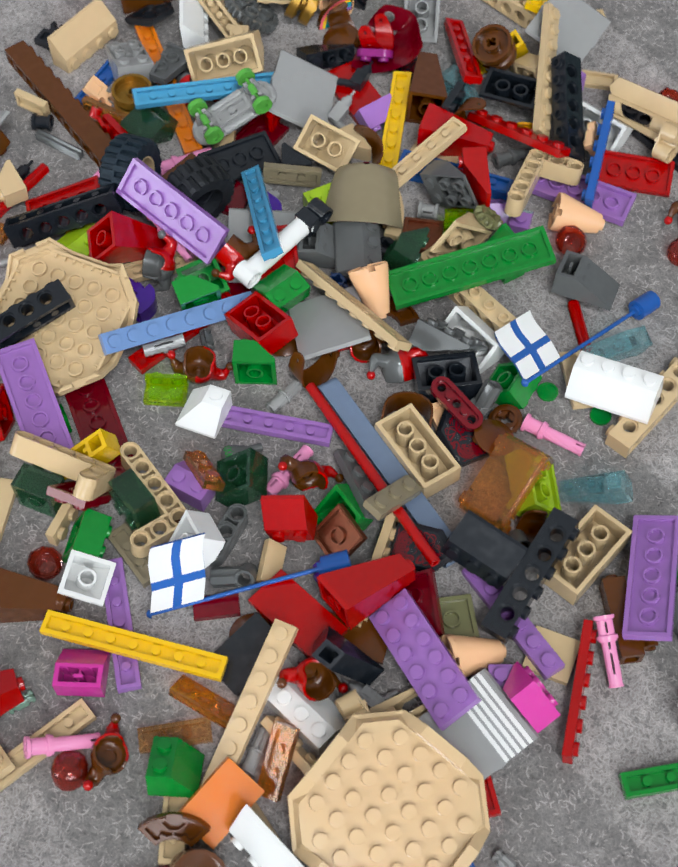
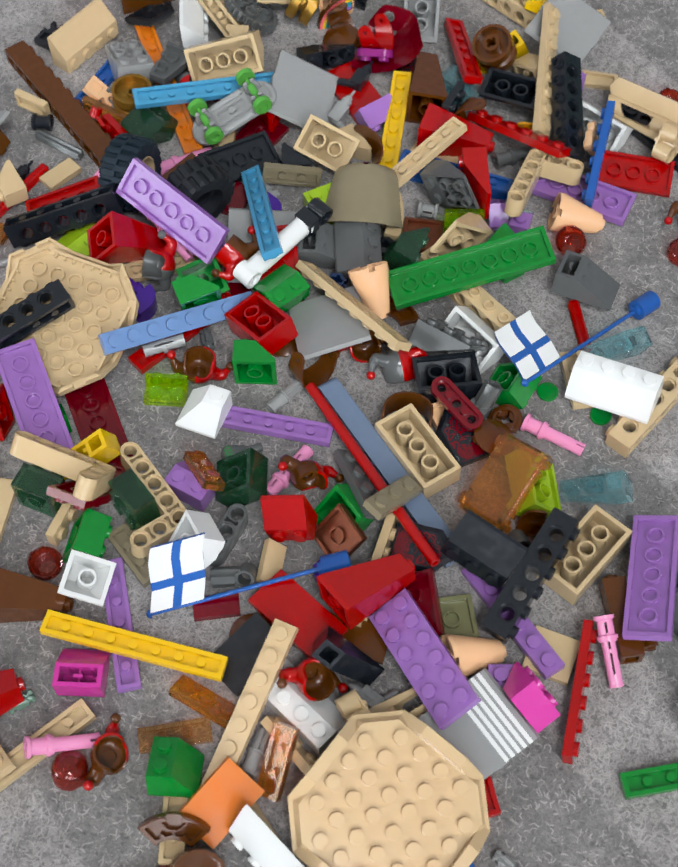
olive gear [474,205,503,231] -> none
none -> tan tile [39,157,82,192]

